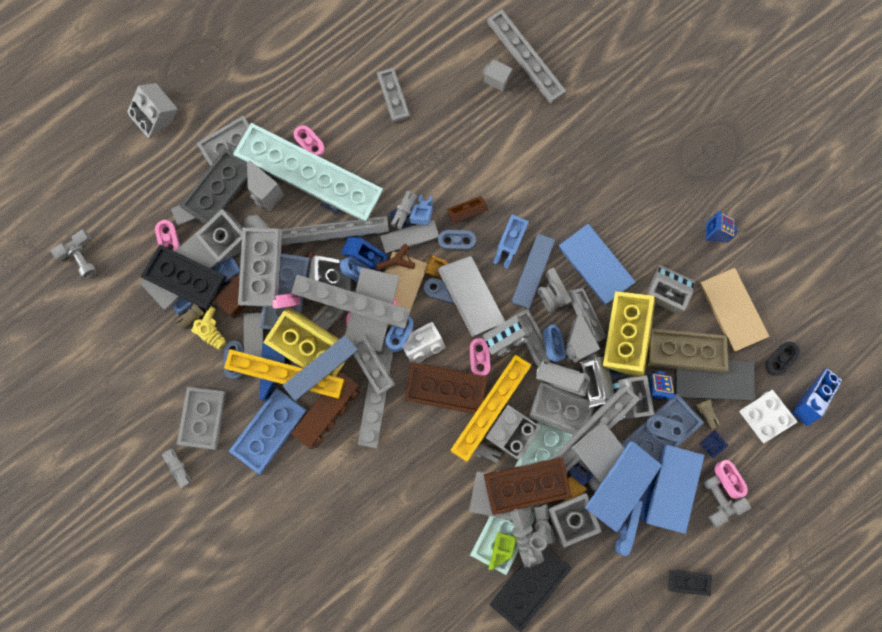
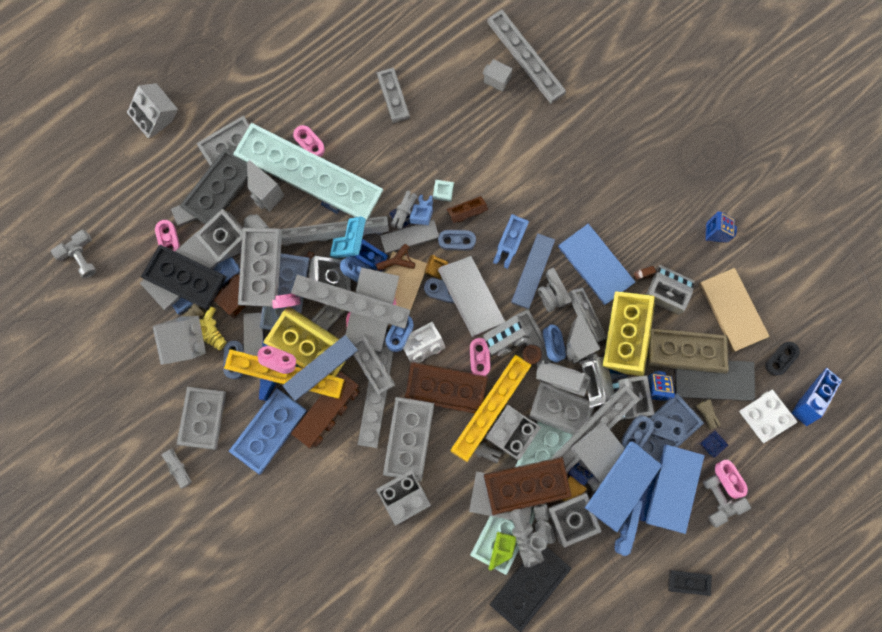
none -> light grey slope [153,316,206,364]
none -> bright pink plate [258,346,296,374]
none -> medium azure tile [330,216,366,259]
none -> light grey slope [376,470,431,526]
none -> light grey tile [383,397,435,482]
none -> light aqua tile [433,180,454,202]
none -> reddish brown tile [522,345,542,364]
none -> sand blue plate [621,415,654,448]
none -> reddish brown tile [634,266,656,281]

